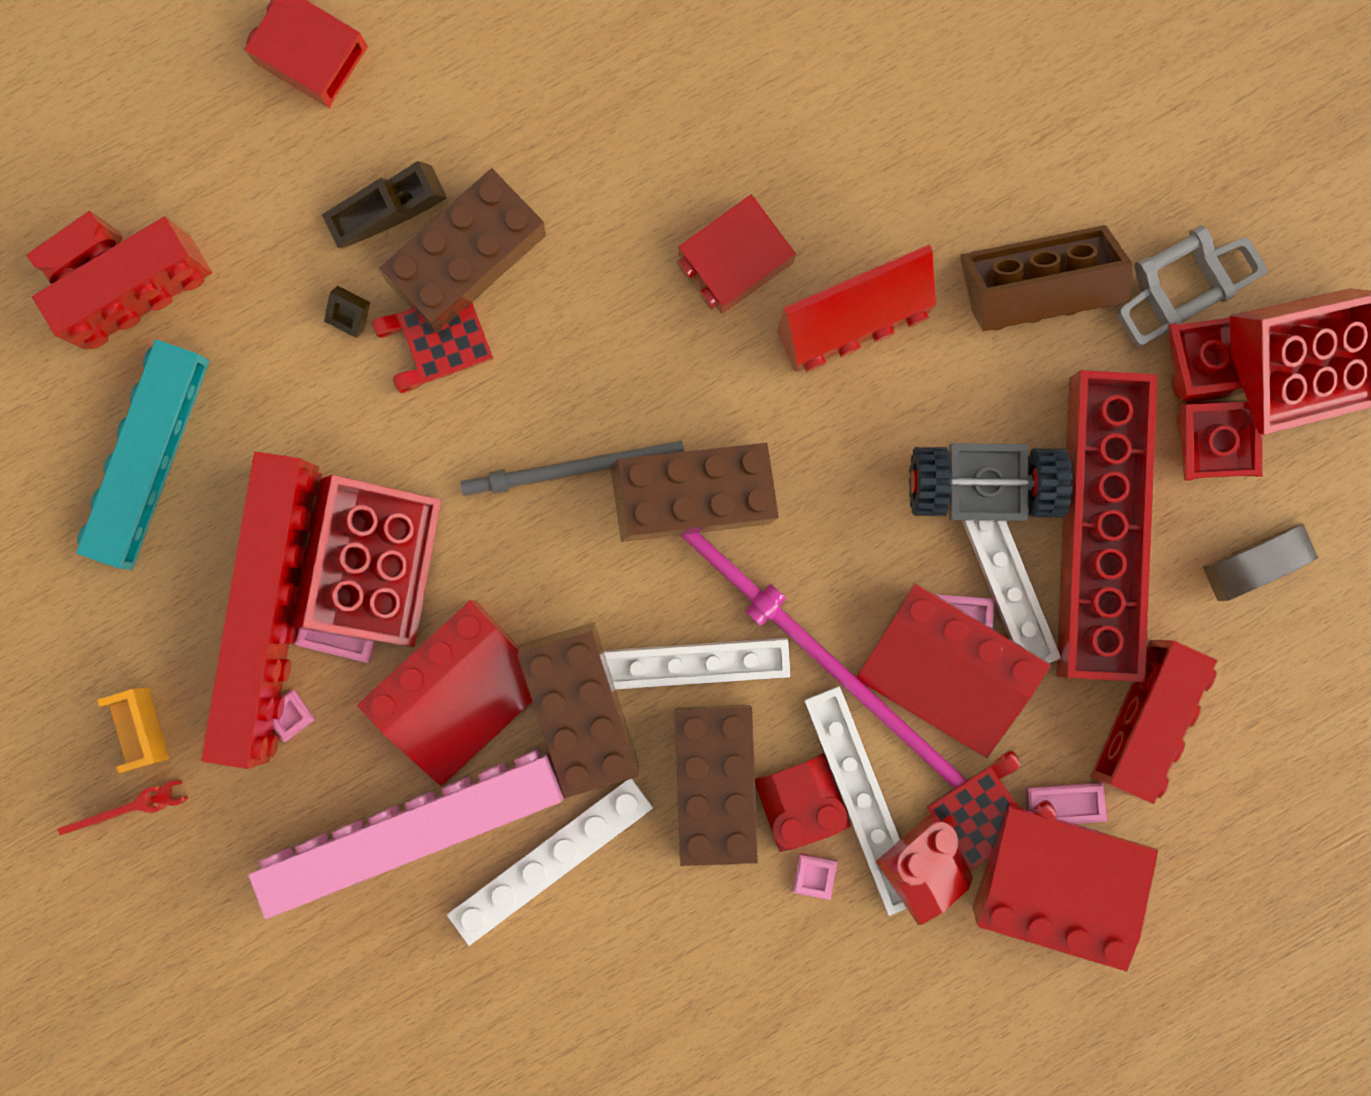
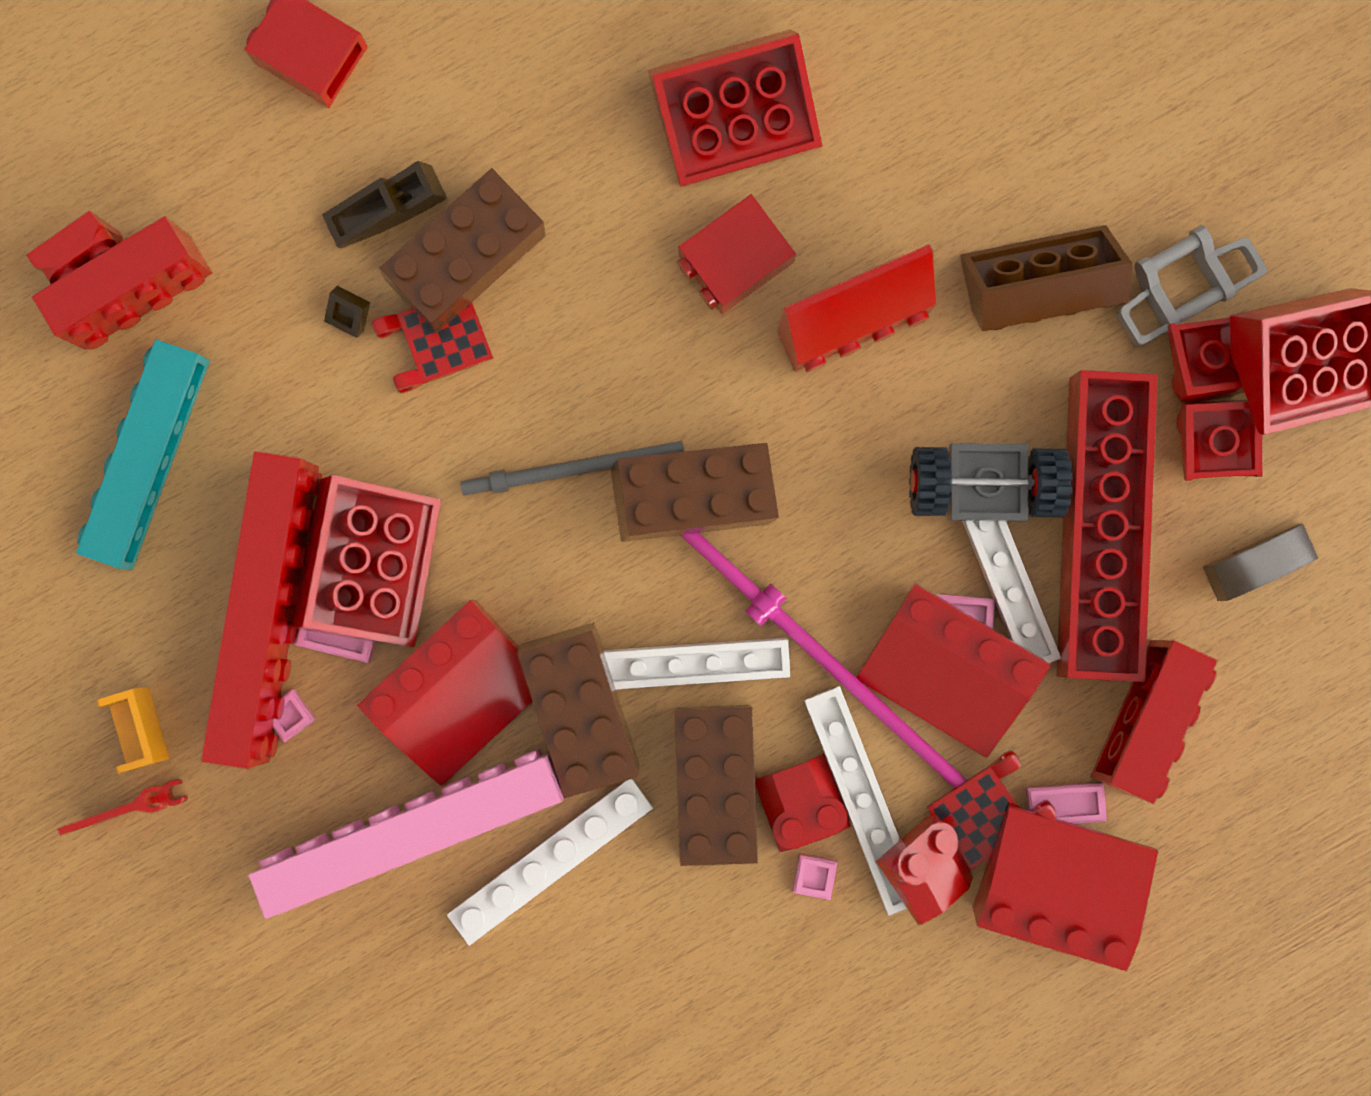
none -> red slope [648,29,823,186]

